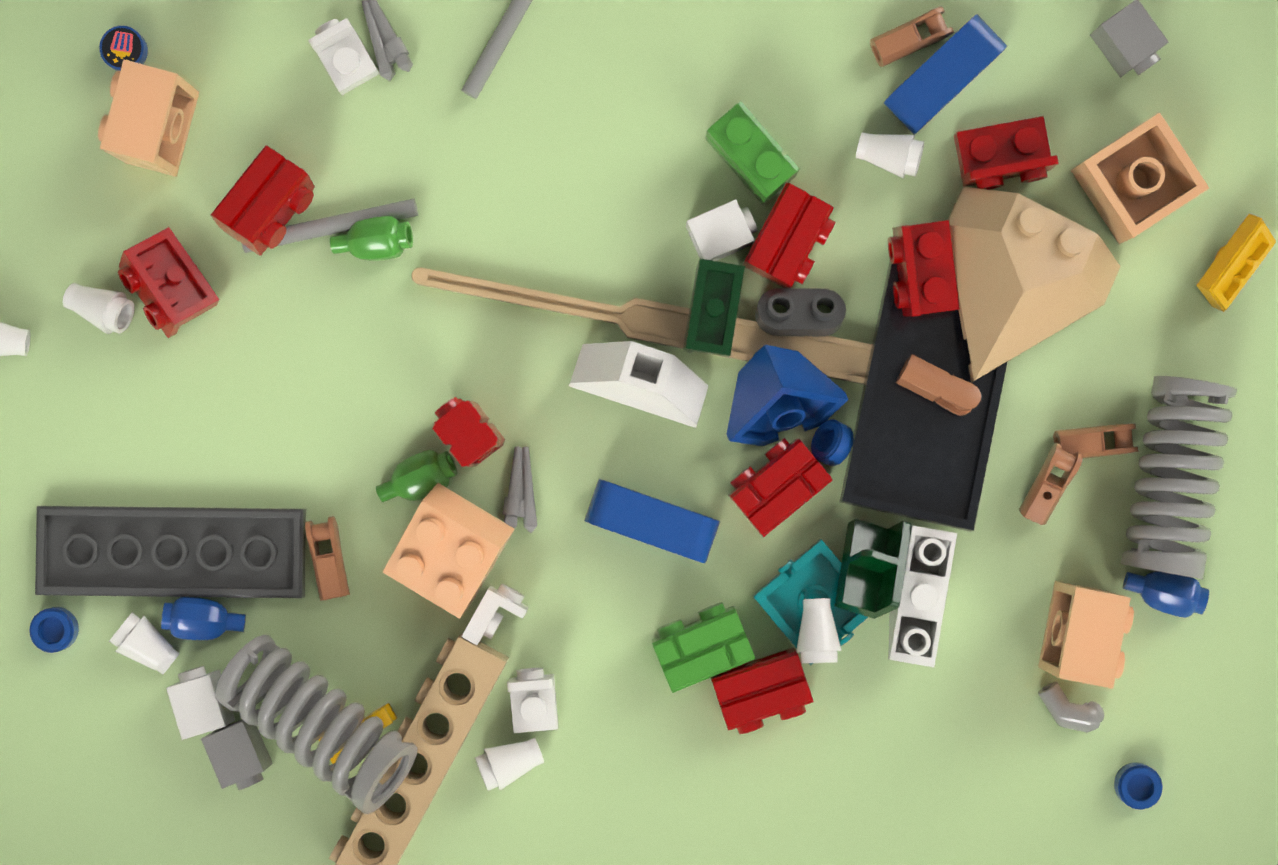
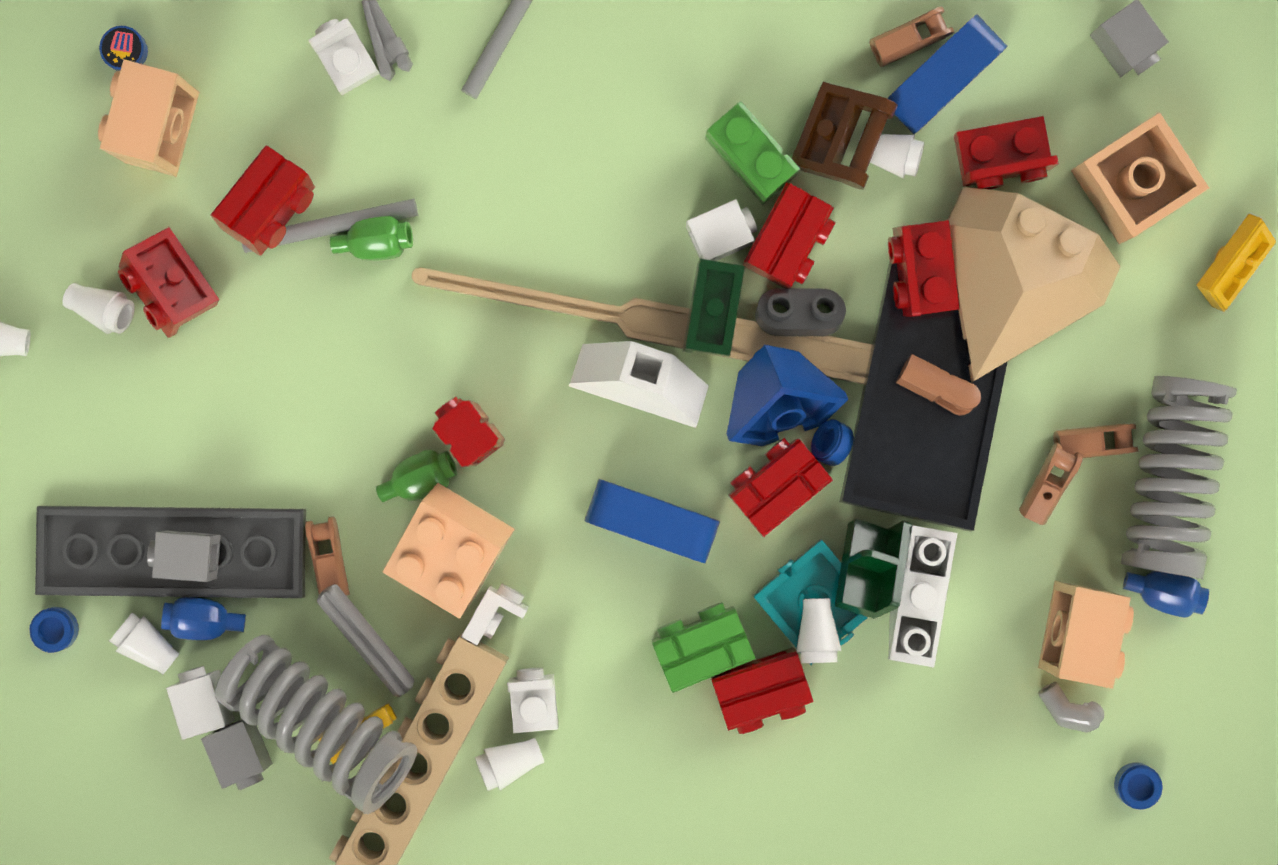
light grey piece [503,446,537,533] -> none
none -> light grey brick [147,530,221,582]
none -> light grey axle [317,584,414,697]
none -> reddish brown plate [792,82,898,190]

